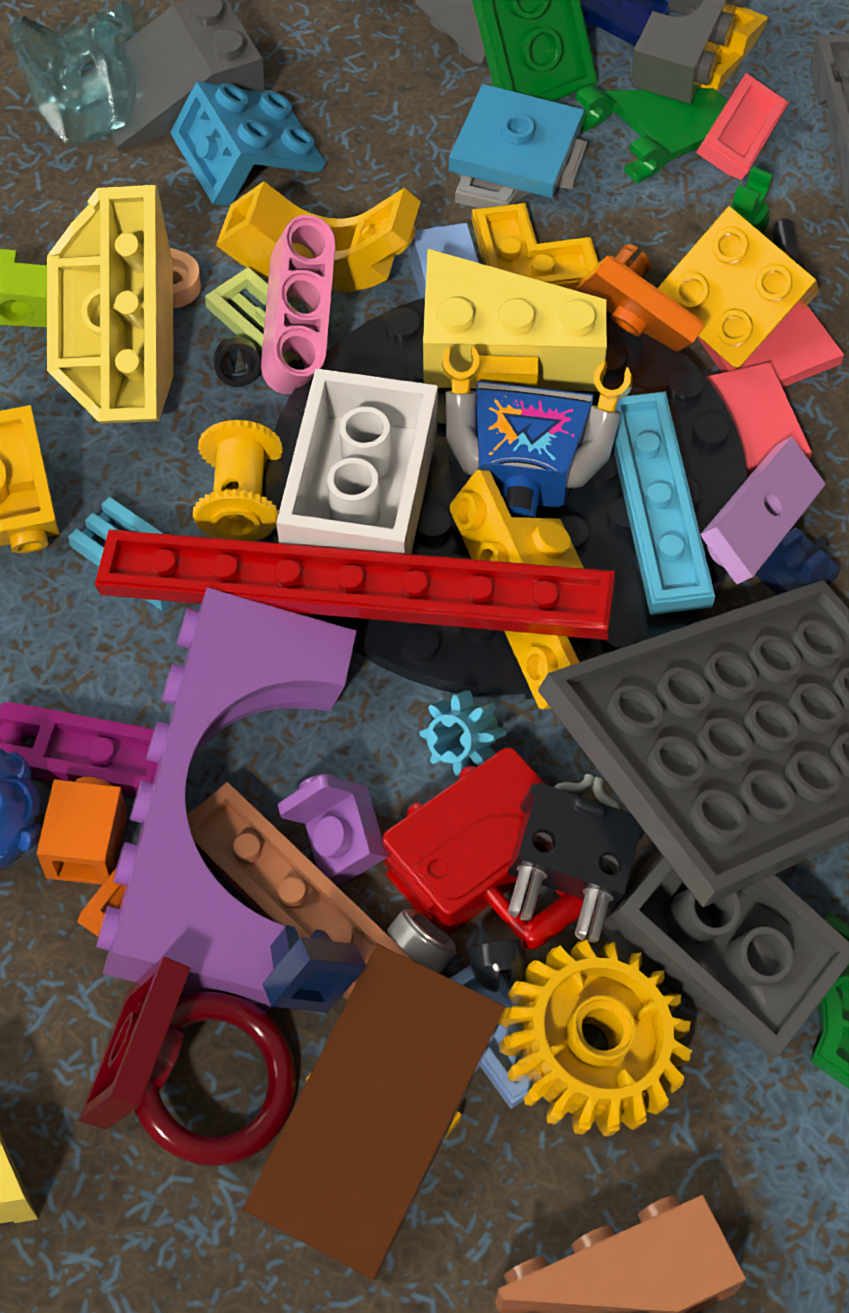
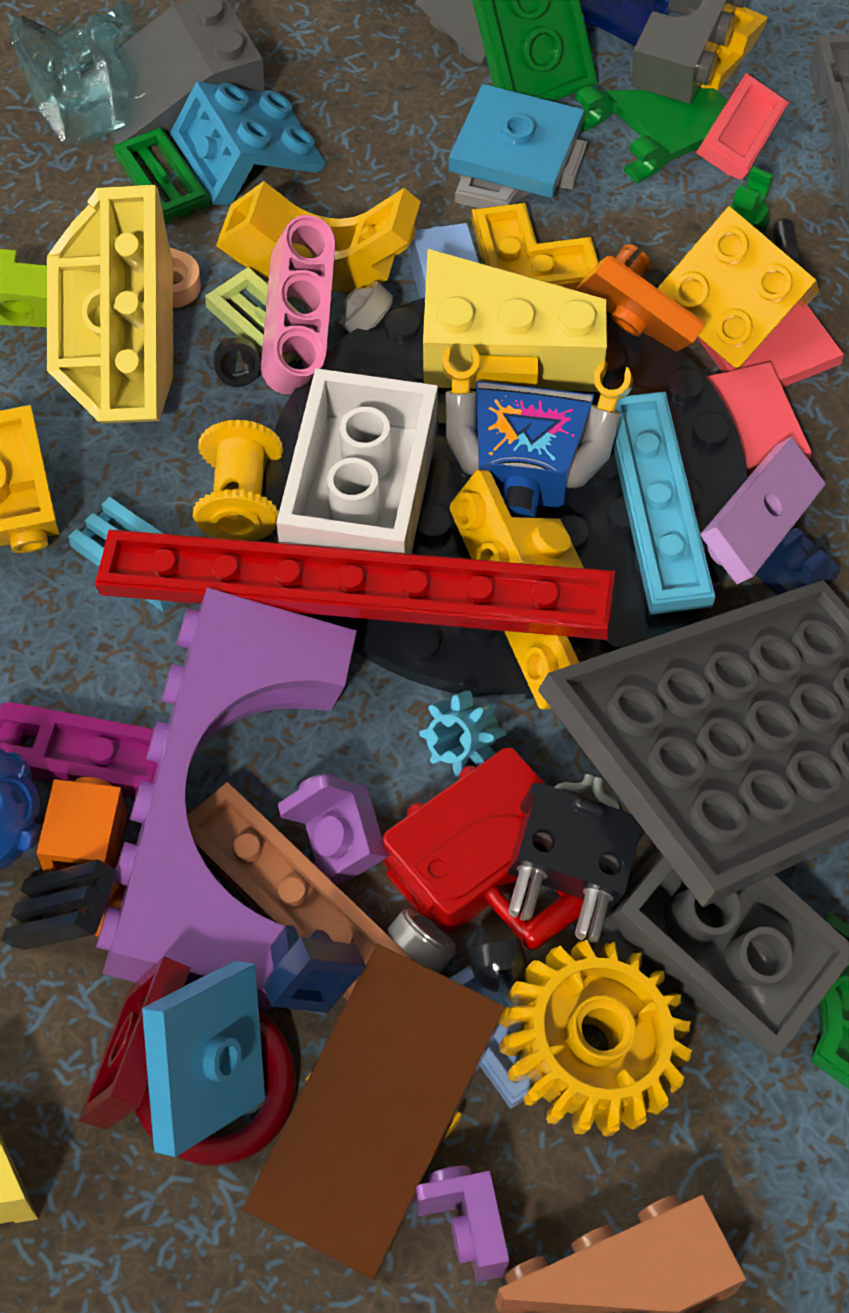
none -> black tile [1,860,117,950]
none -> green tile [113,127,210,225]
none -> dark azure plate [142,961,265,1157]
none -> light grey tile [339,281,393,333]
none -> medium lavender bracket [415,1166,509,1282]

